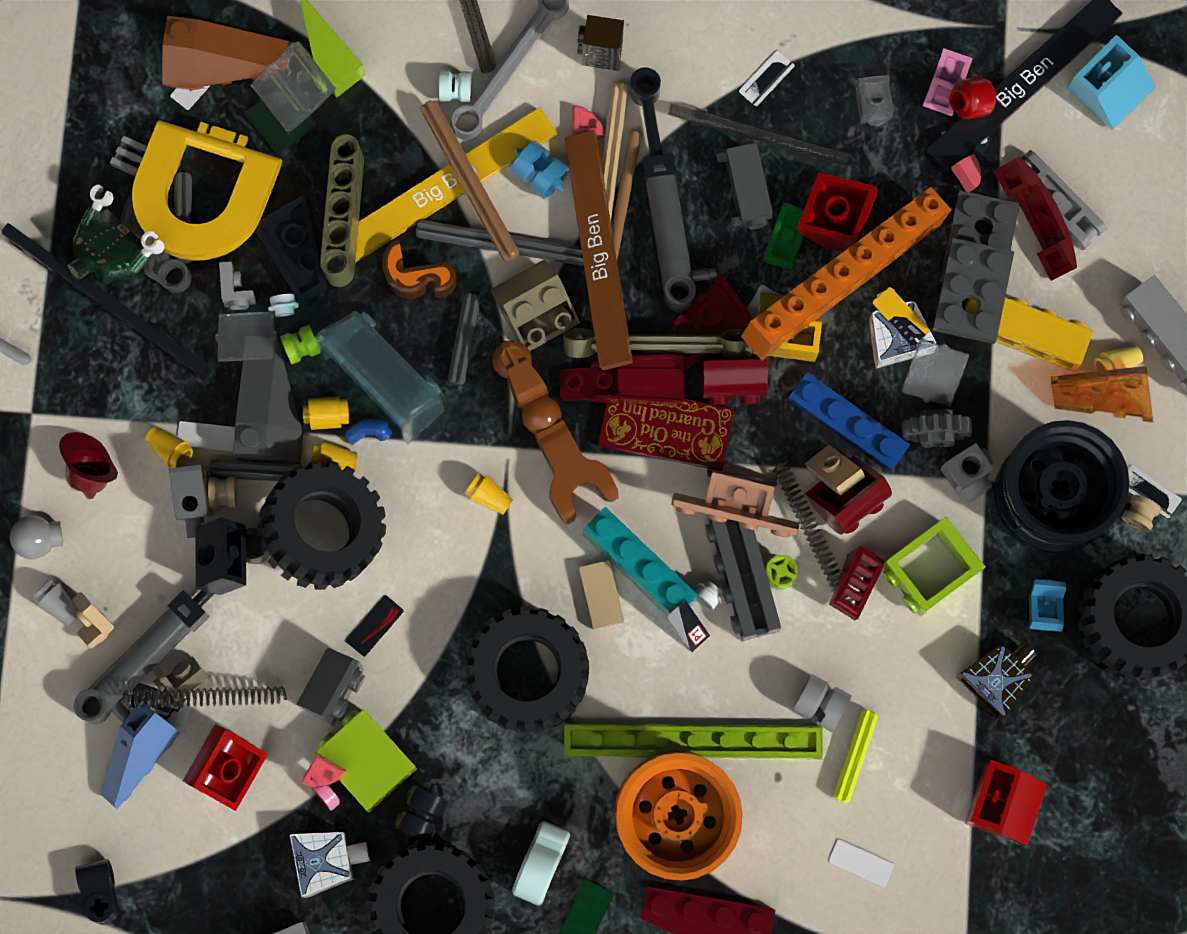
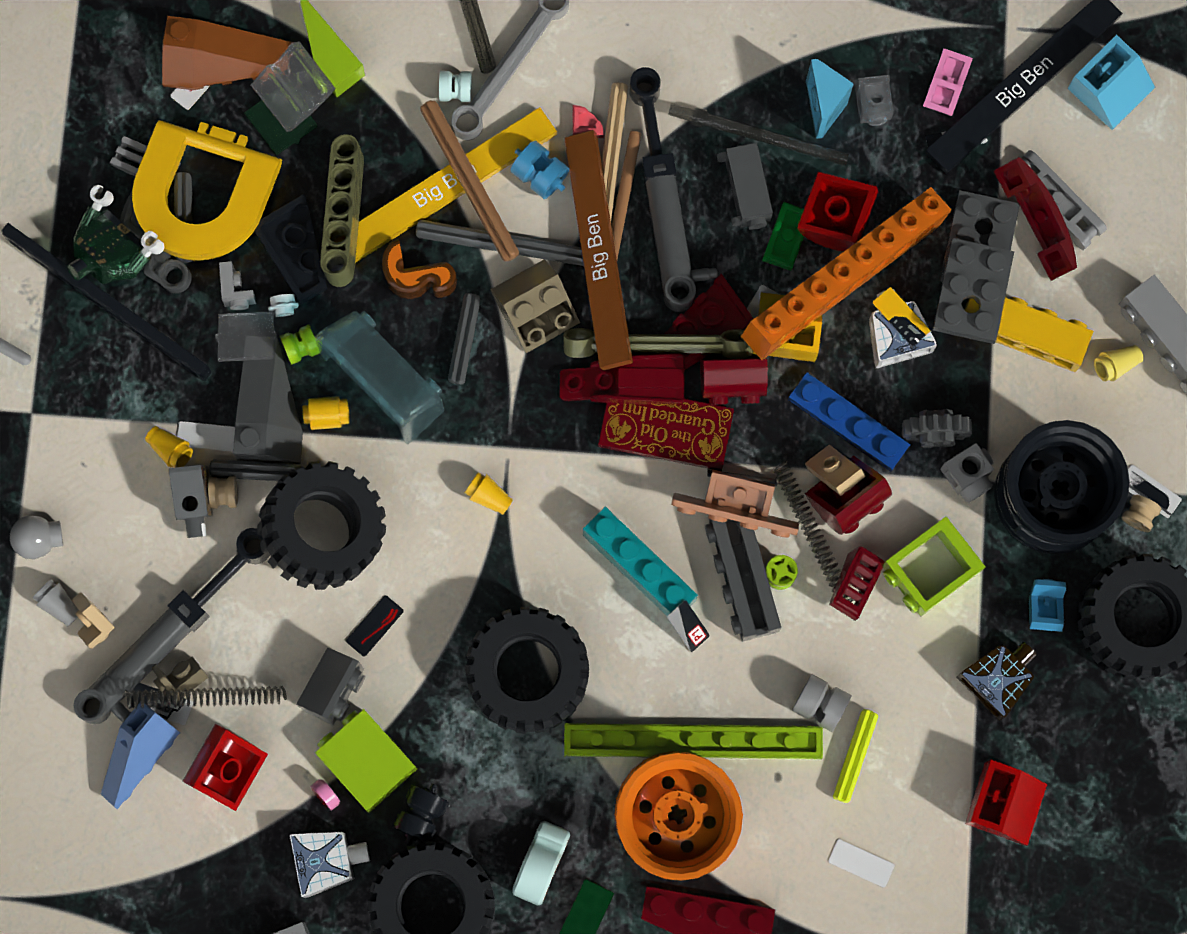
dark red piece [59,432,118,499] -> none
black piece [75,859,119,925] -> none
black brick [195,517,246,595] -> none
coral tile [301,754,347,787] -> none
yellow cone [311,442,357,470] -> none
blue arm [343,417,392,445] -> none
dark orange piece [492,340,619,525] -> none
dark brown brick [577,15,624,71] -> none
tan tile [579,560,624,630] -> none
white plate [695,581,723,610] -> none
sticker [739,51,794,106] -> none
clear piece [901,339,969,406] -> none
red head [949,77,996,119] -> none
coral tile [951,153,981,193] -> none
clear orange wing [1051,366,1153,423] -> none
none -> medium azure slope [806,59,853,139]

